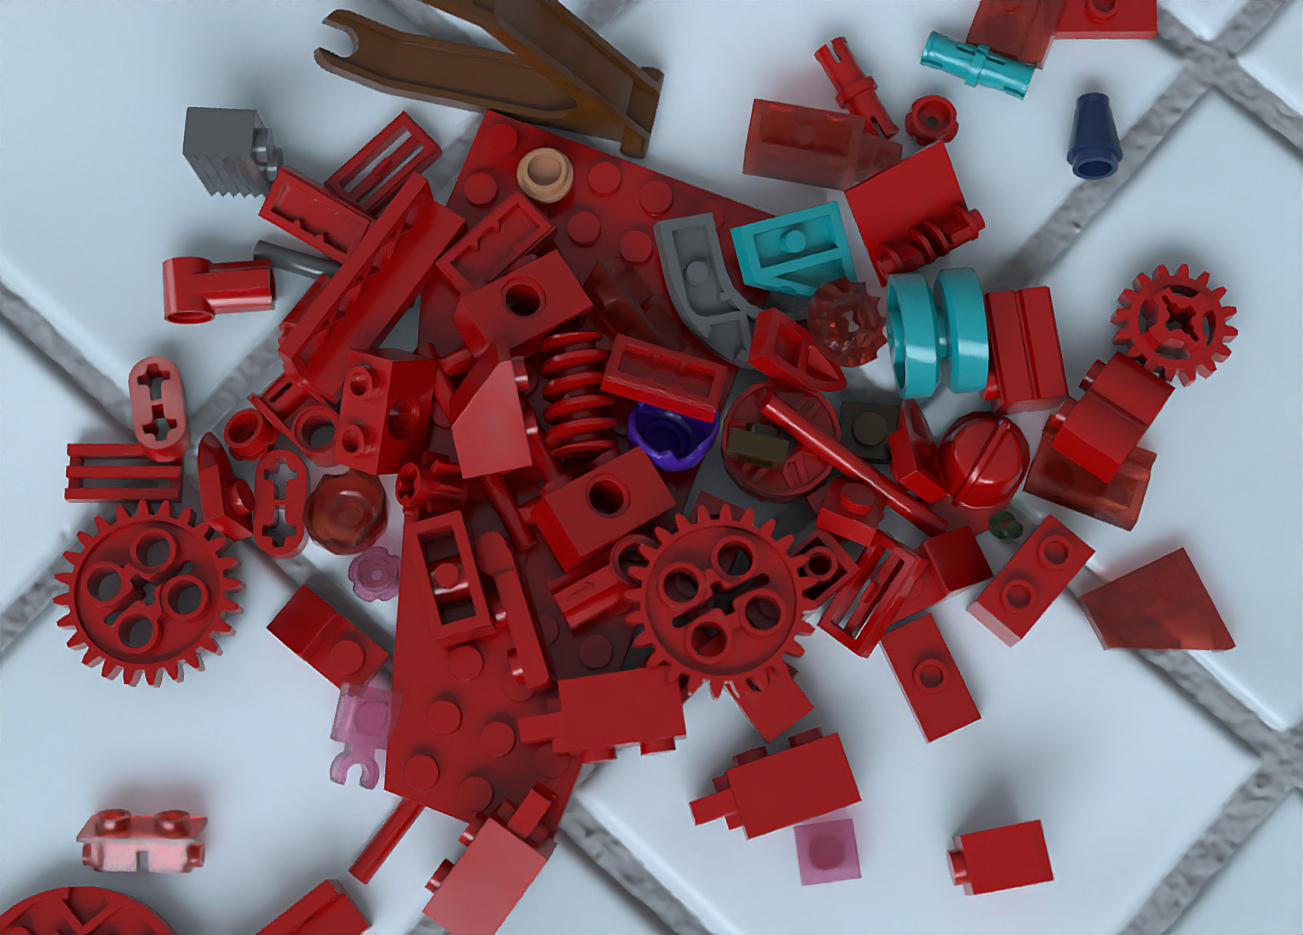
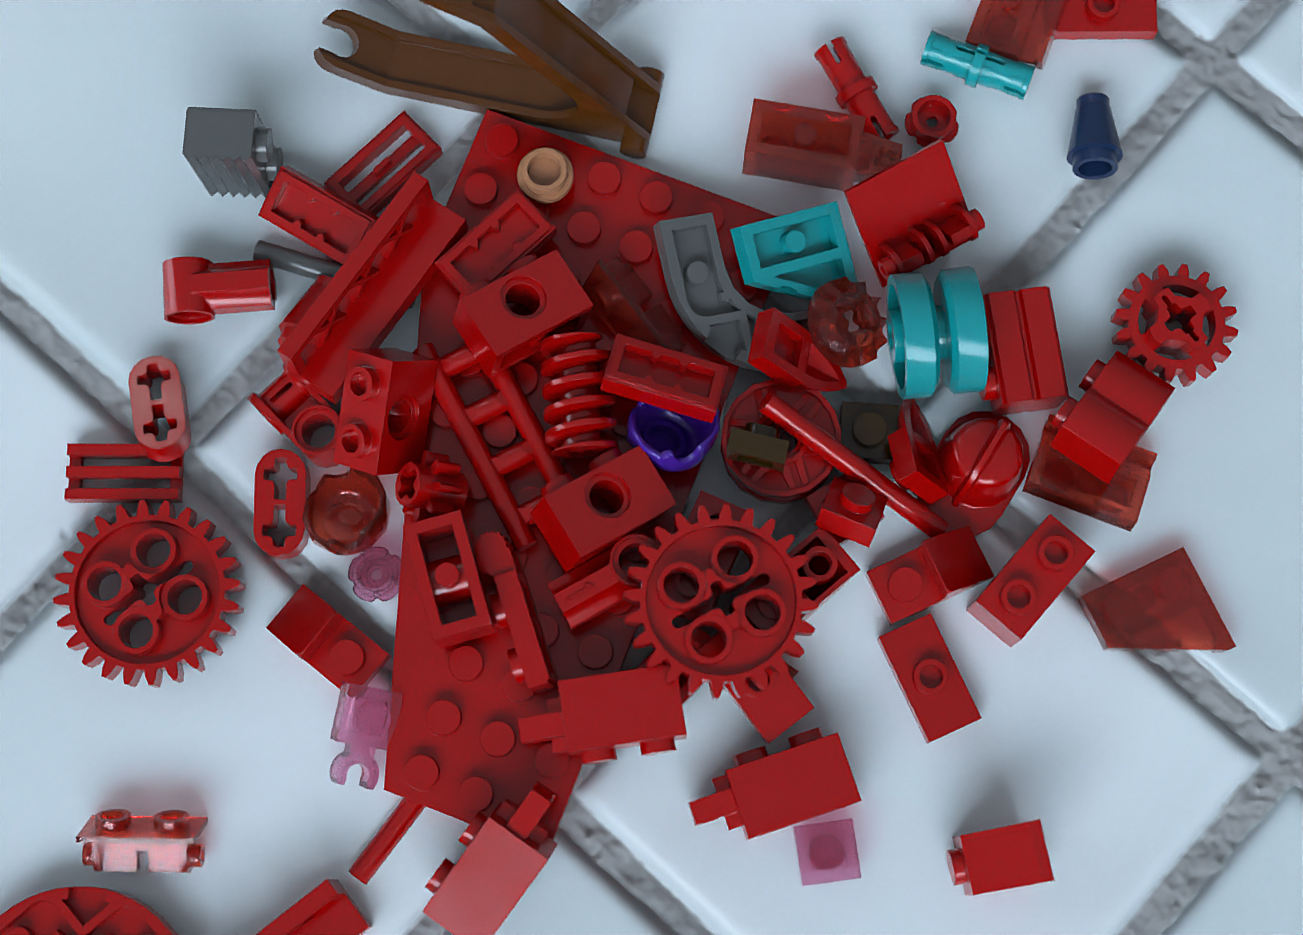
red plate [197,432,255,542] -> none
red plate [223,408,279,462] -> none
red slope [448,335,540,479] -> none
red tile [817,528,929,659] -> none
clear green piece [988,510,1023,539] -> none

